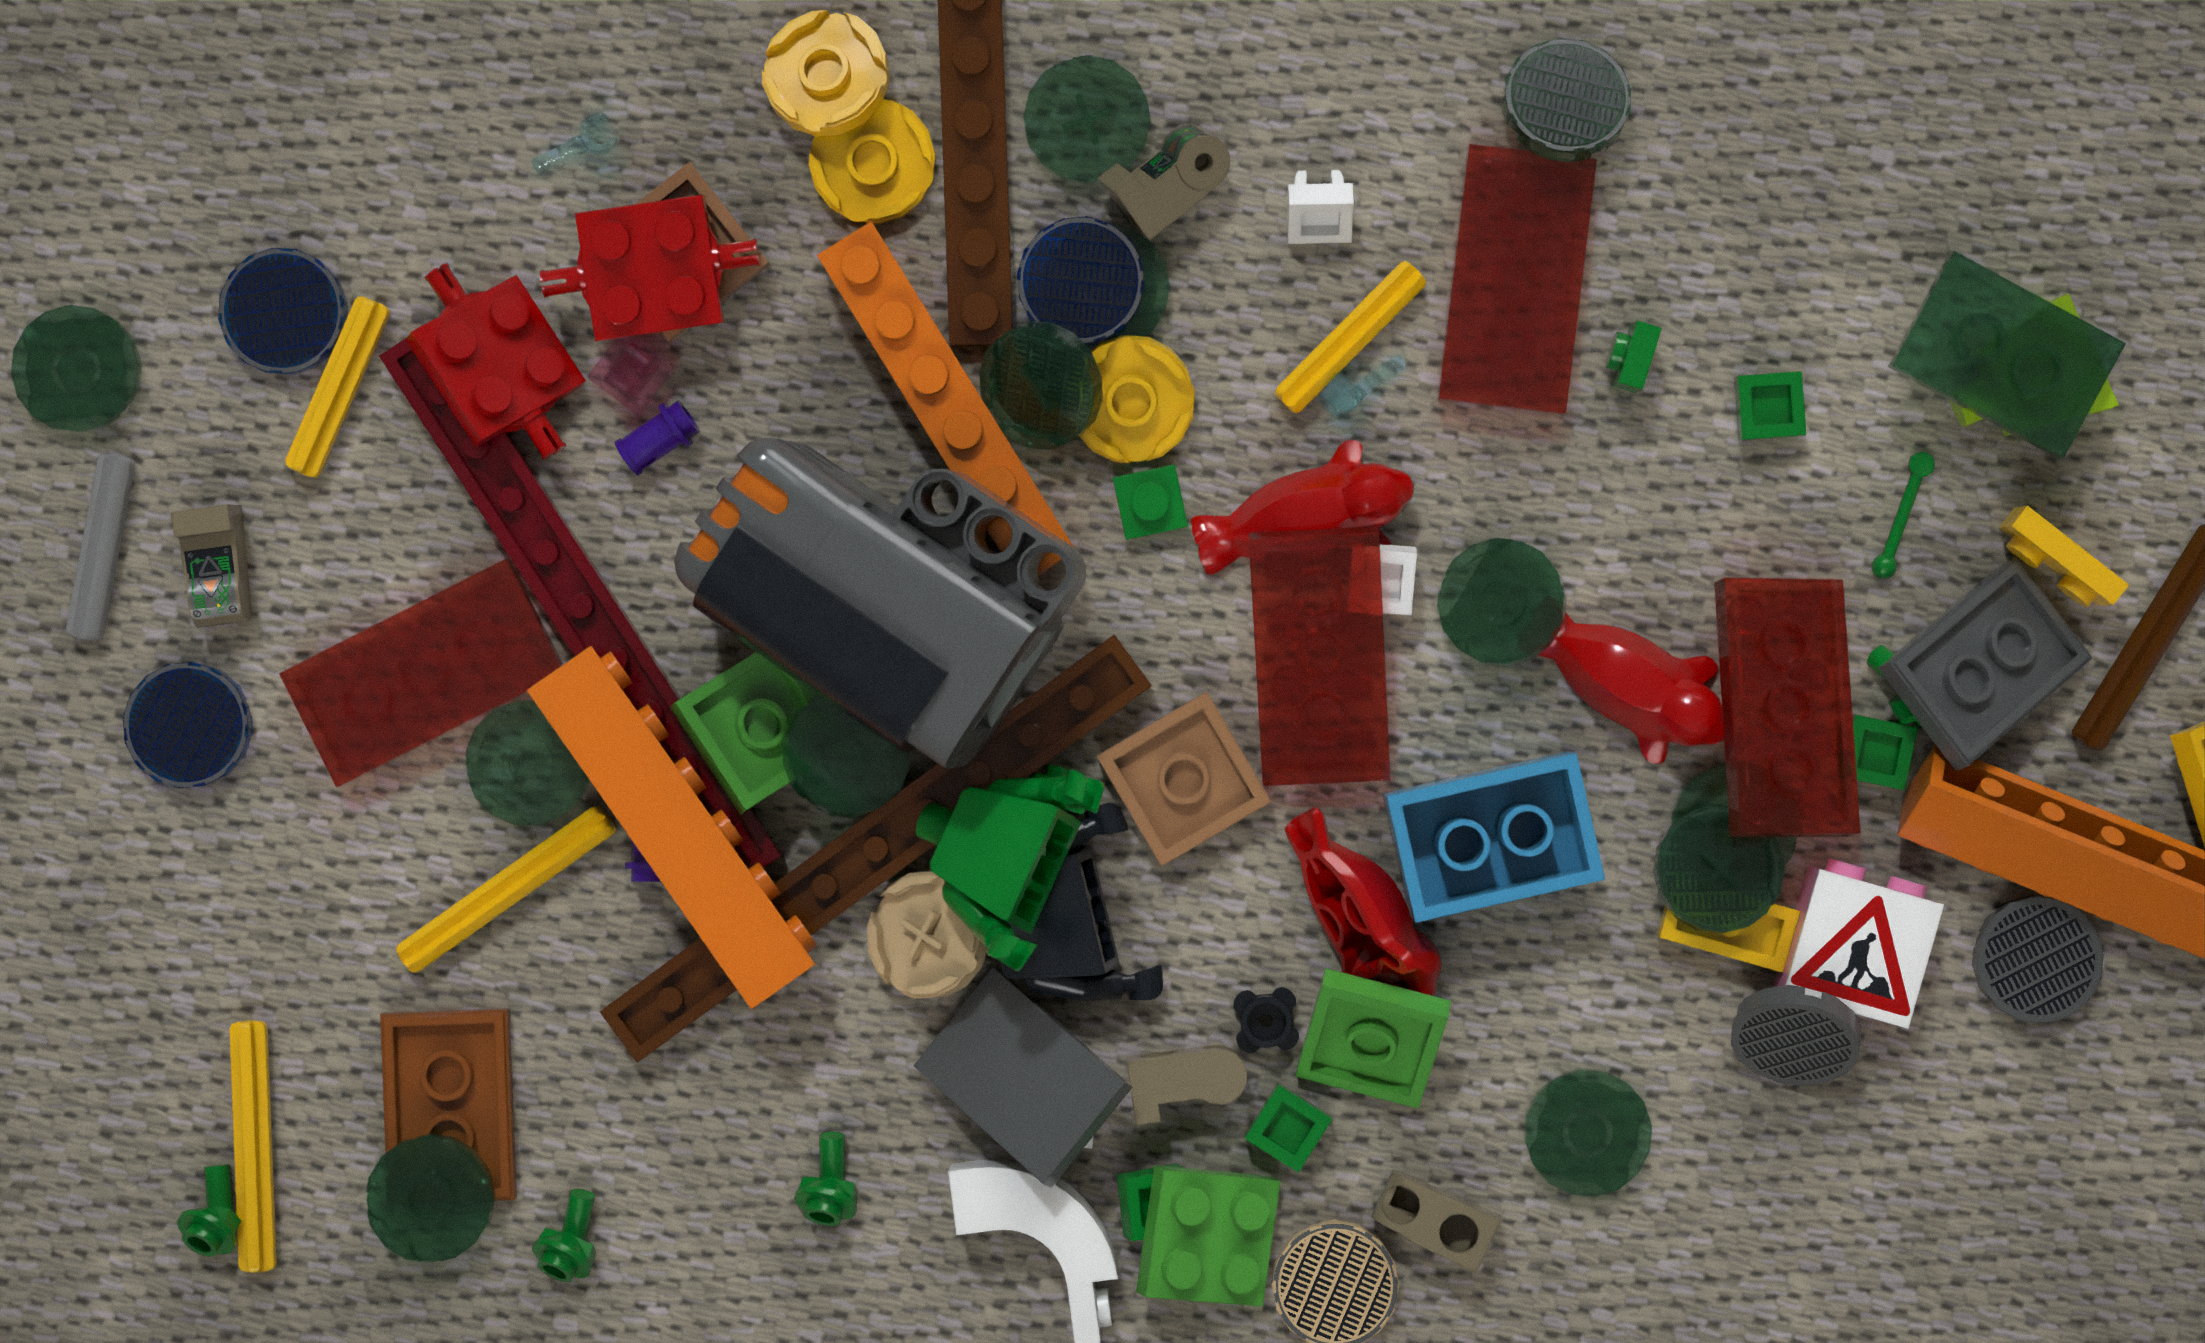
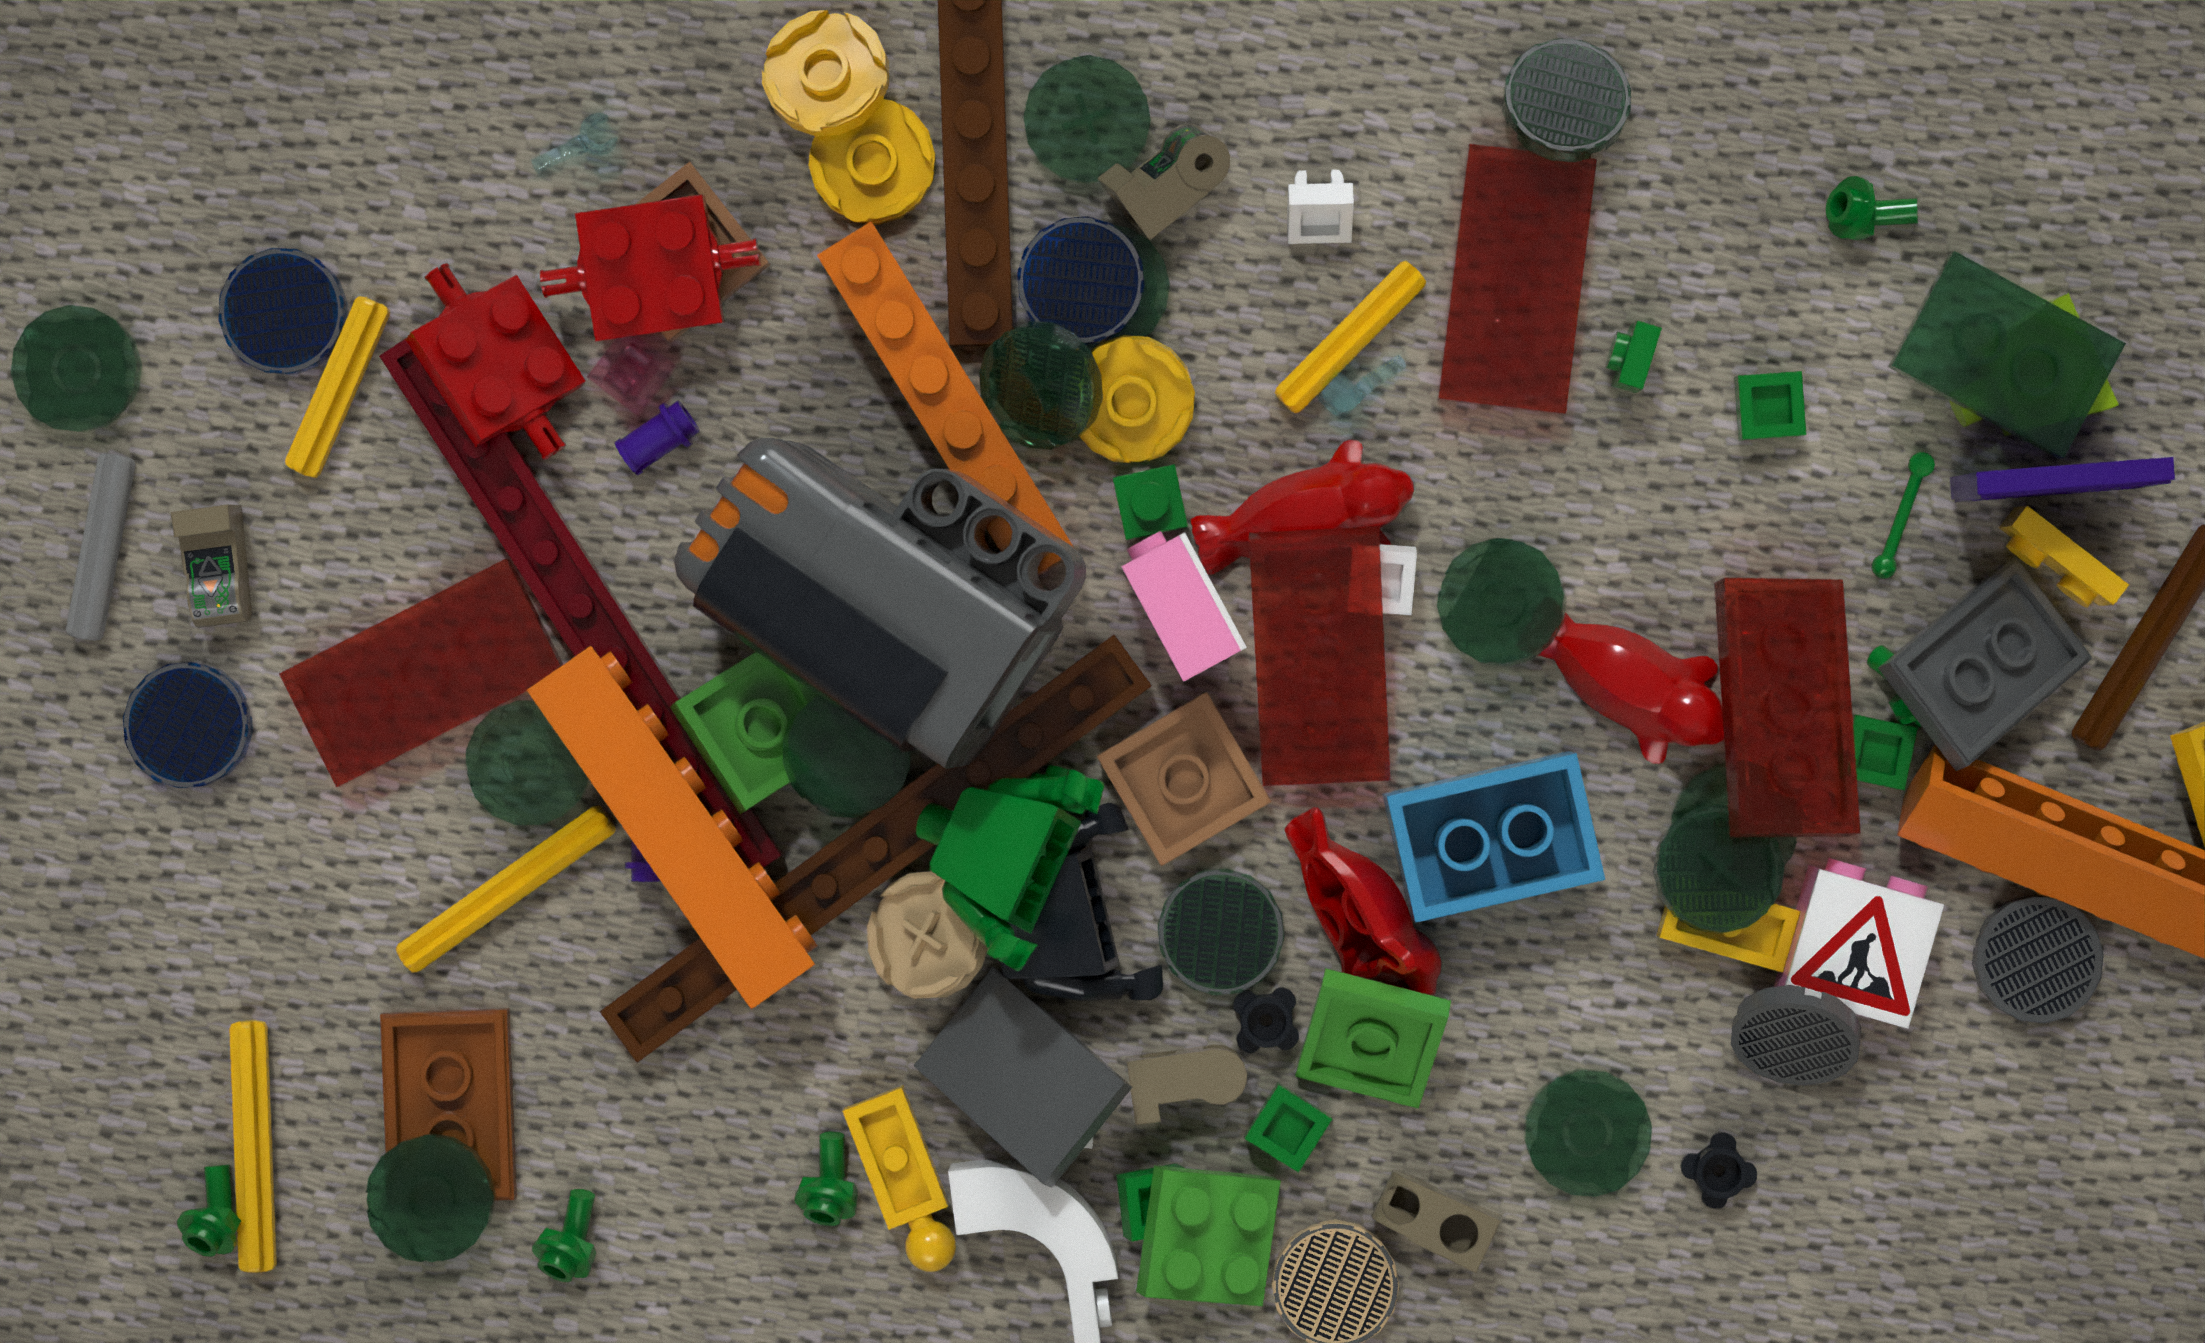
none -> yellow plate [842,1085,956,1272]
none -> bright pink piece [1121,531,1247,682]
none -> tile [1157,868,1284,995]
none -> black plate [1680,1132,1757,1209]
none -> green plate [1826,176,1918,240]
none -> dark purple tile [1950,457,2175,503]

